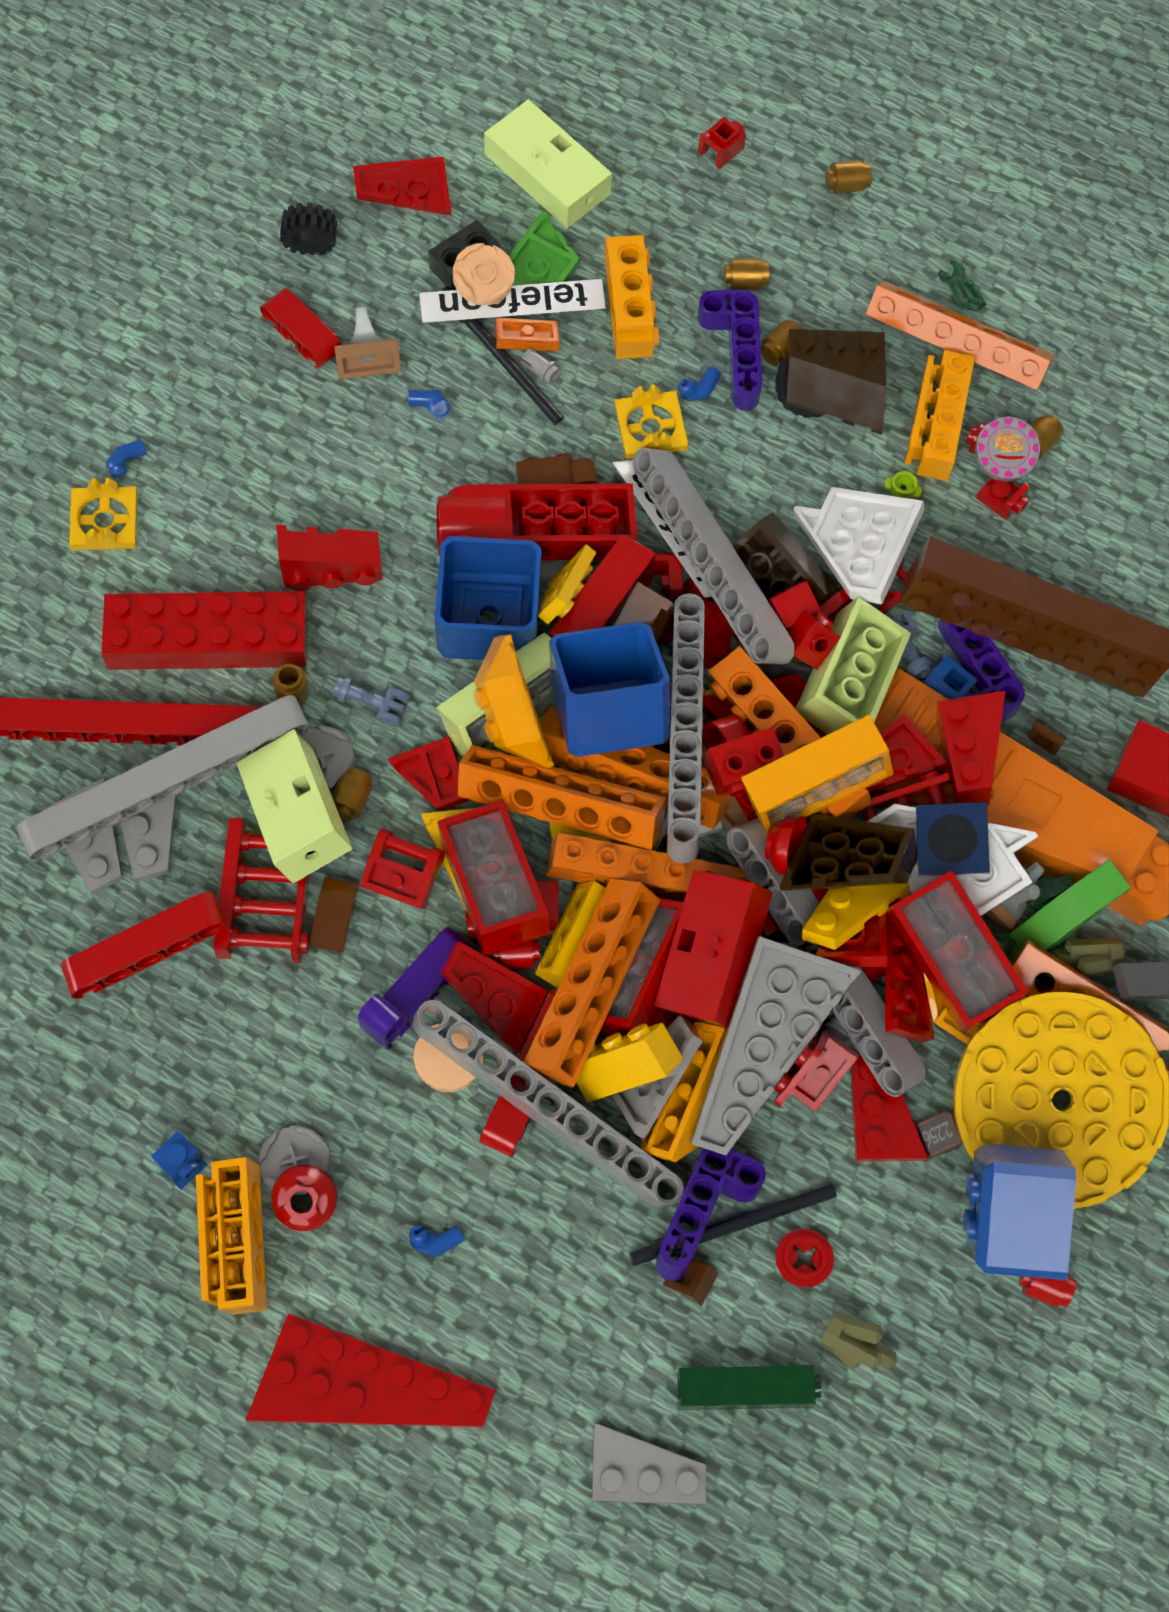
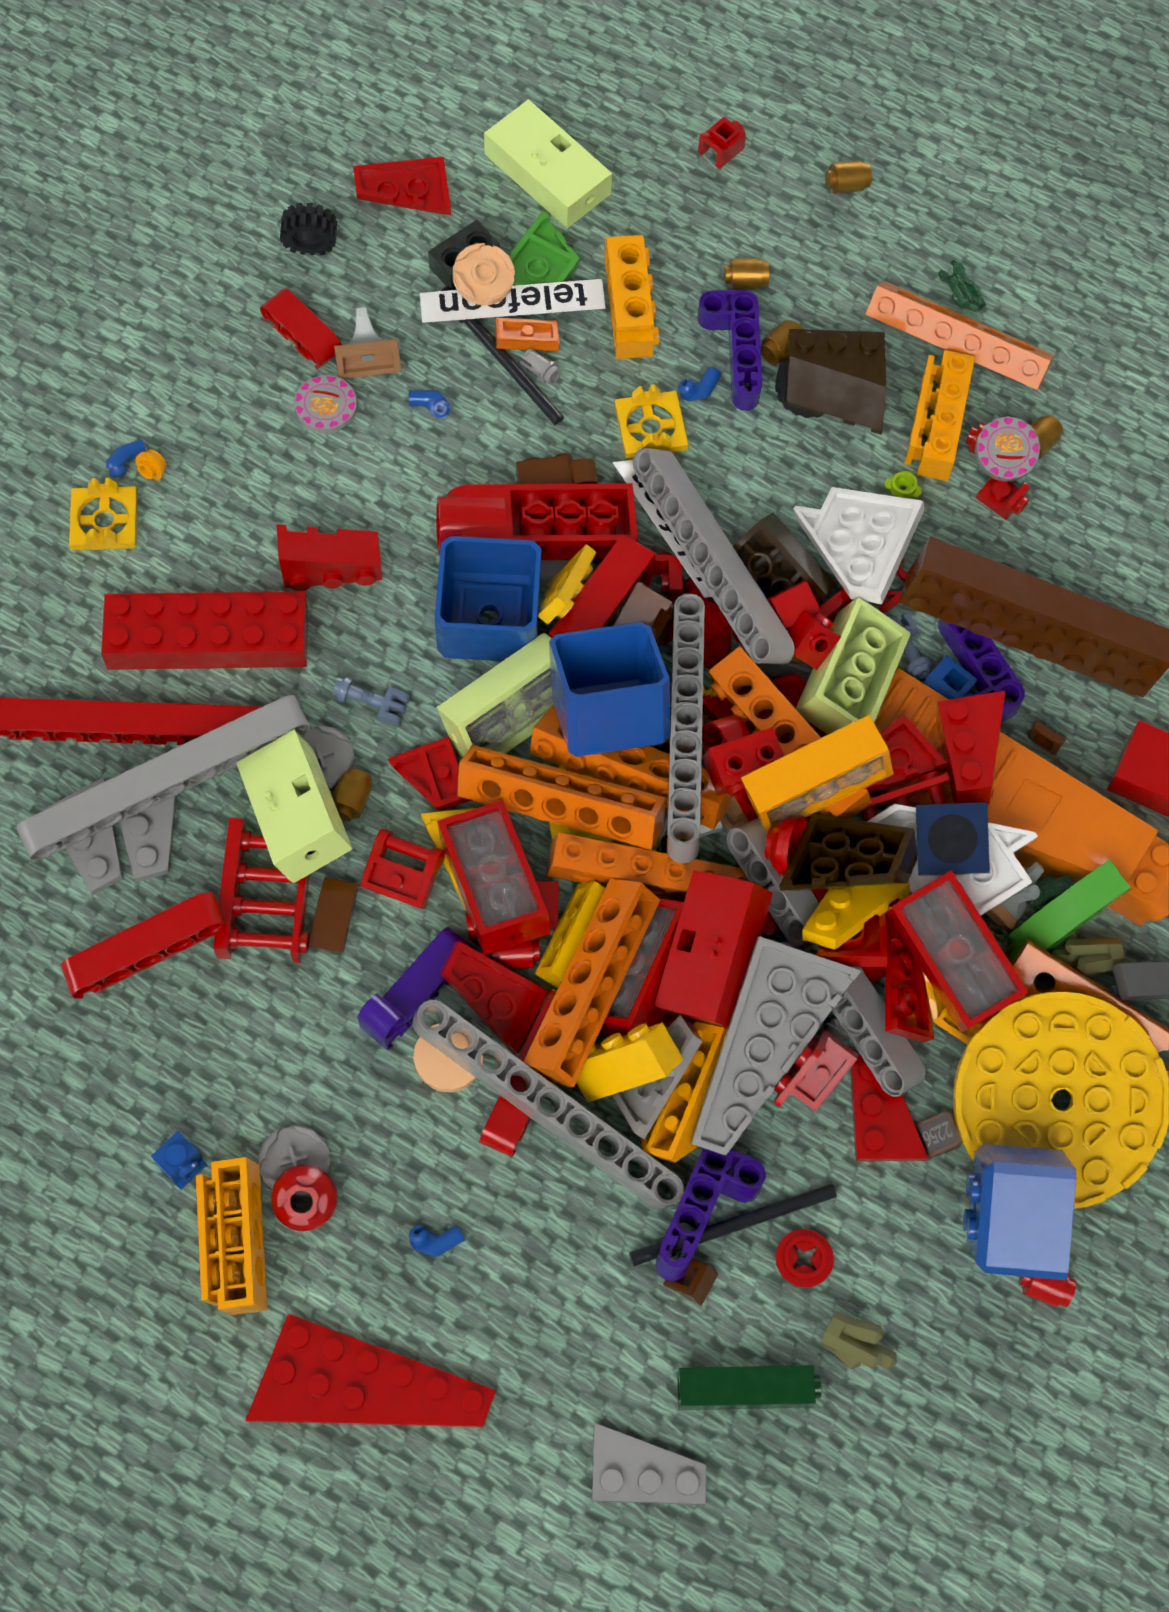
pearl gold brick [272,664,309,706] -> none
light orange wedge [474,635,554,768] -> none
none -> light orange plate [135,449,167,481]
none -> light grey tile [294,375,357,434]

